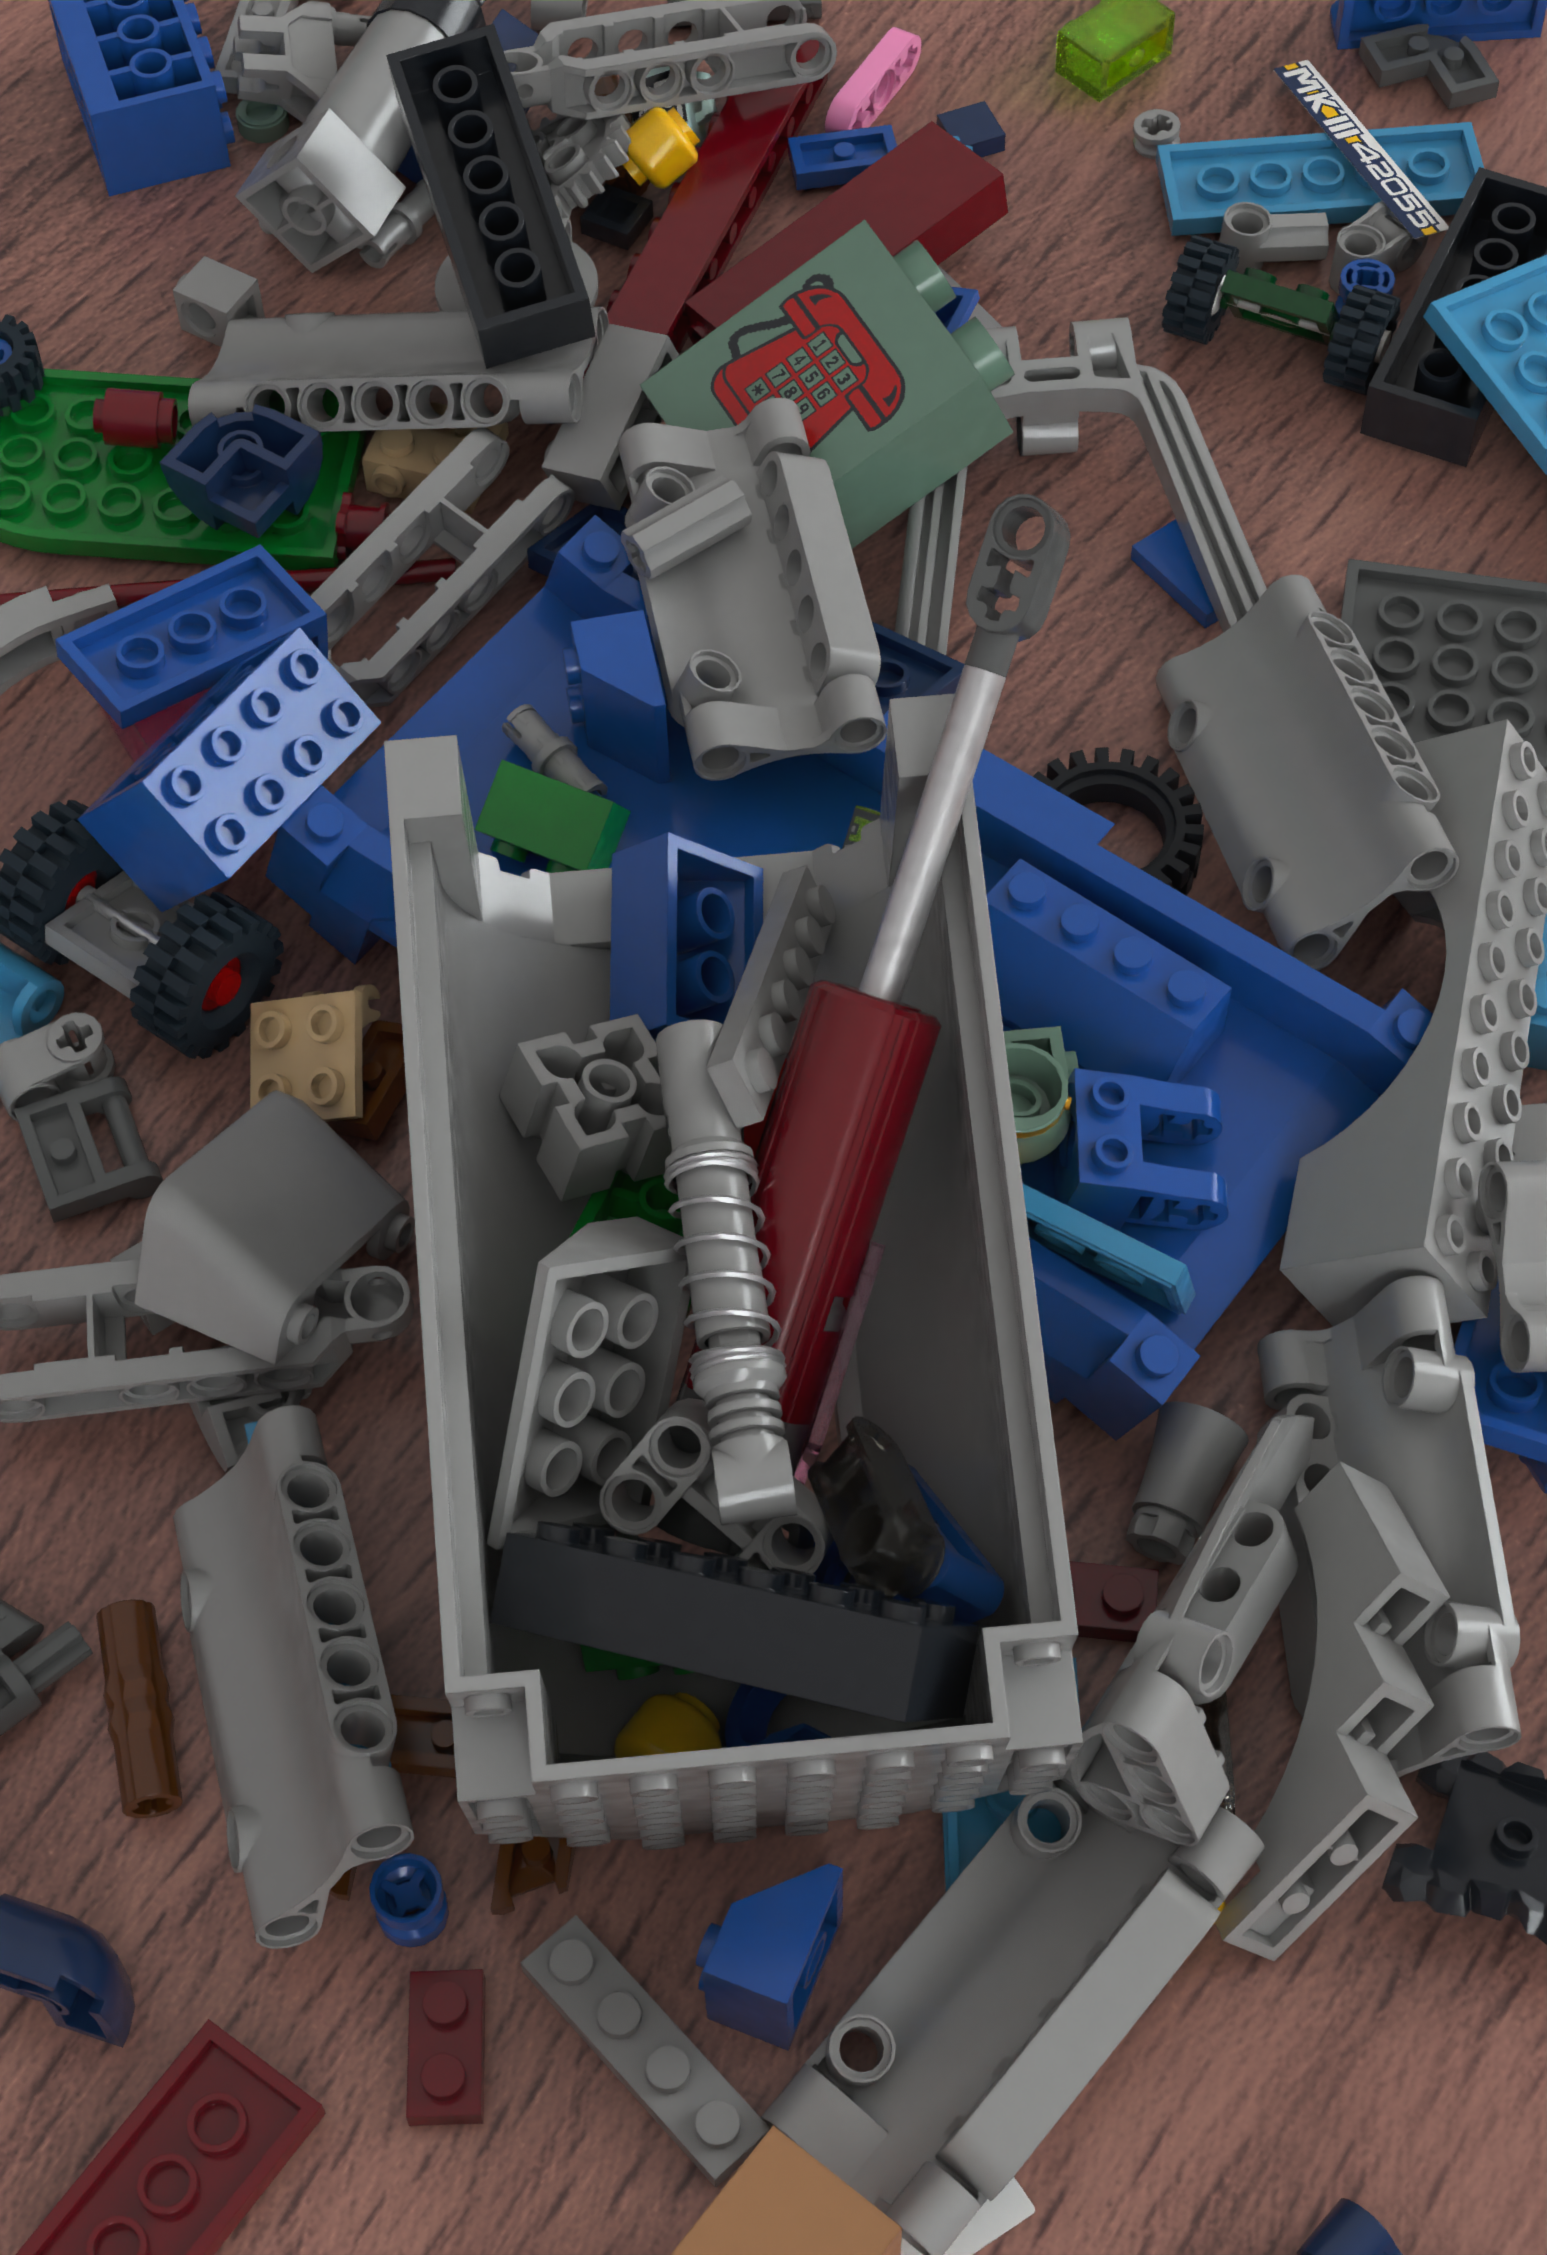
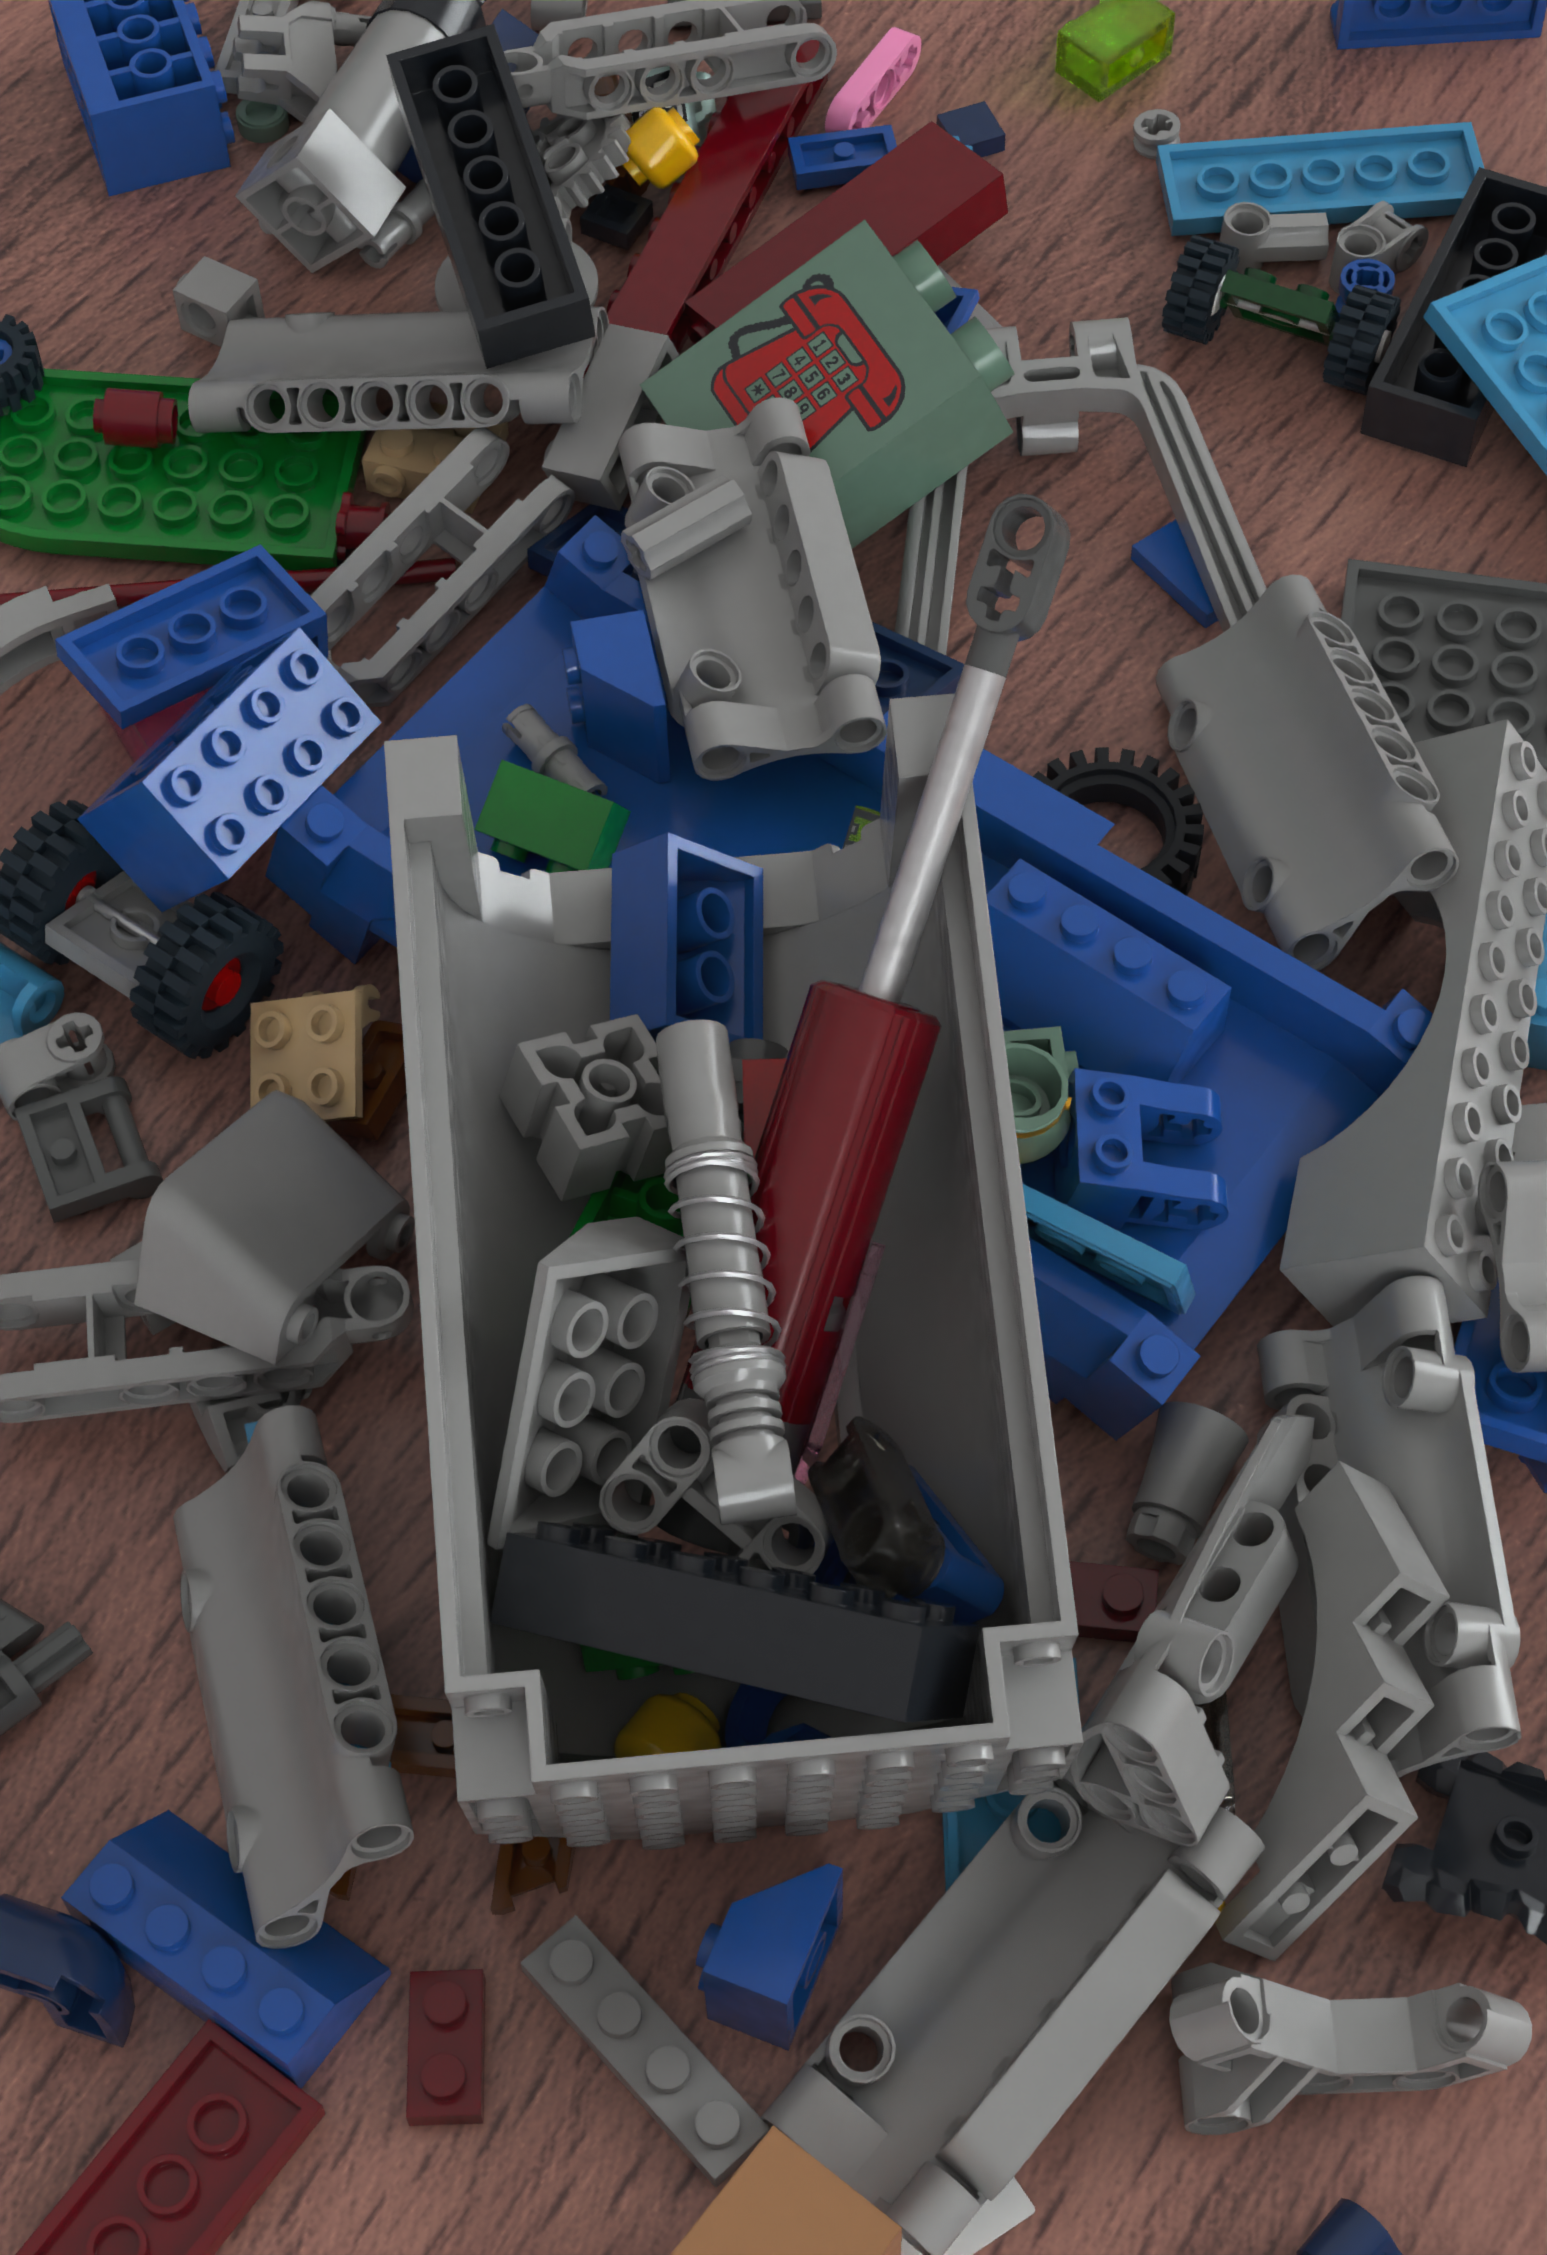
reddish brown axle [96,1599,183,1818] -> none
dark blue brick [160,404,323,539] -> none
blue wheel [369,1853,449,1948] -> none
light grey plate [706,865,836,1129] -> none
sticker [1274,60,1449,239] -> none
dark grey plate [1358,24,1499,110] -> none
none -> blue slope [61,1810,392,2089]
none -> light grey connector [1169,1962,1532,2135]

